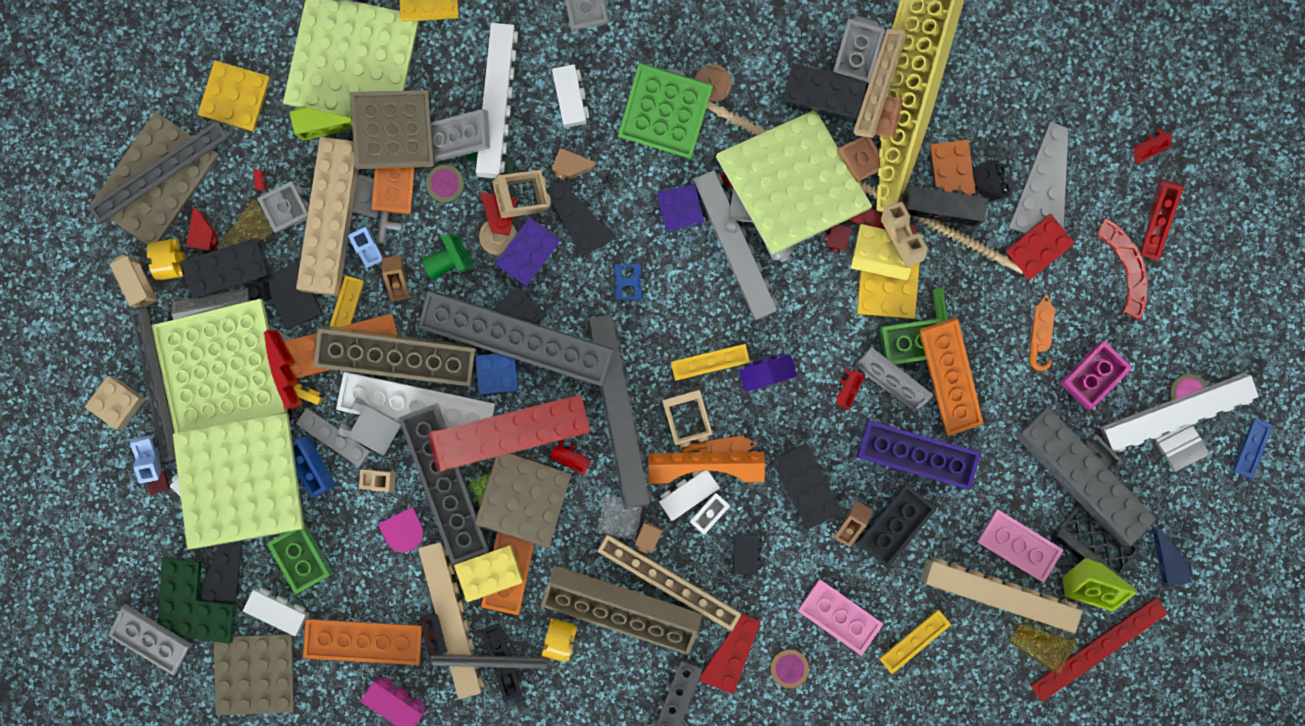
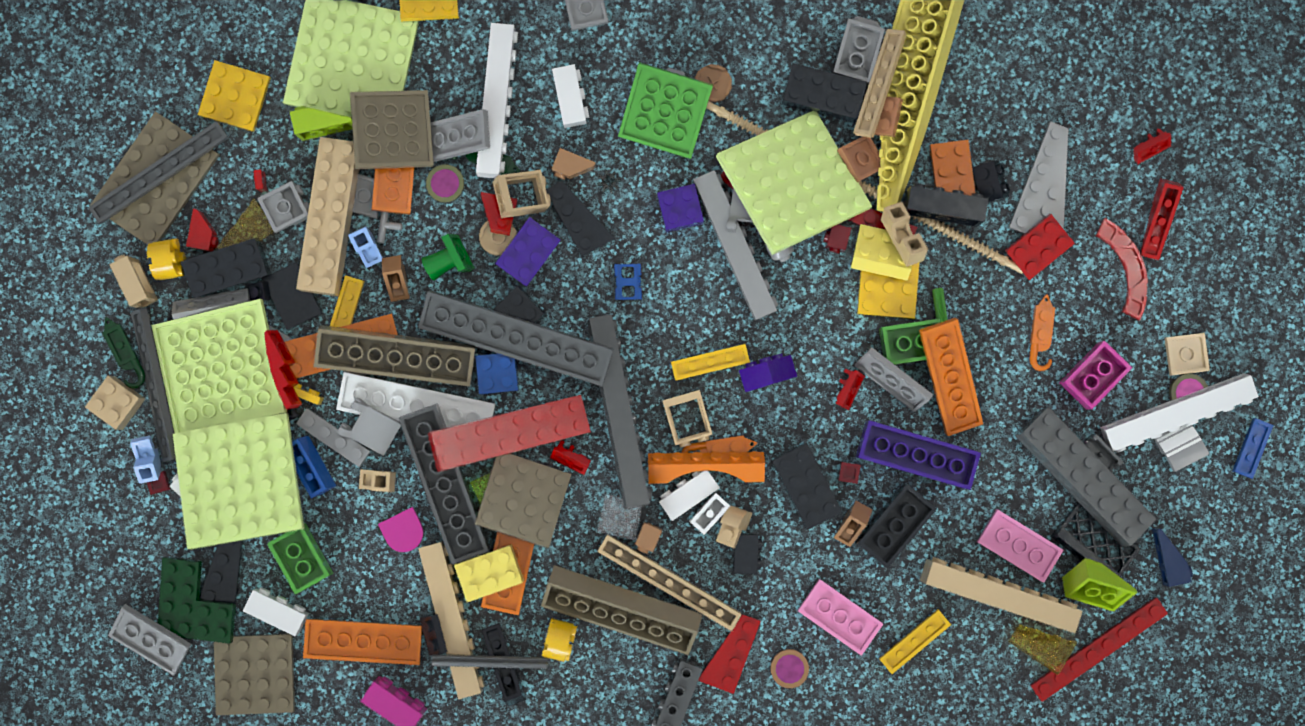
none -> dark green plate [102,317,145,389]
none -> tan brick [716,505,753,548]
none -> dark red plate [838,462,861,484]
none -> tan plate [1165,333,1210,376]

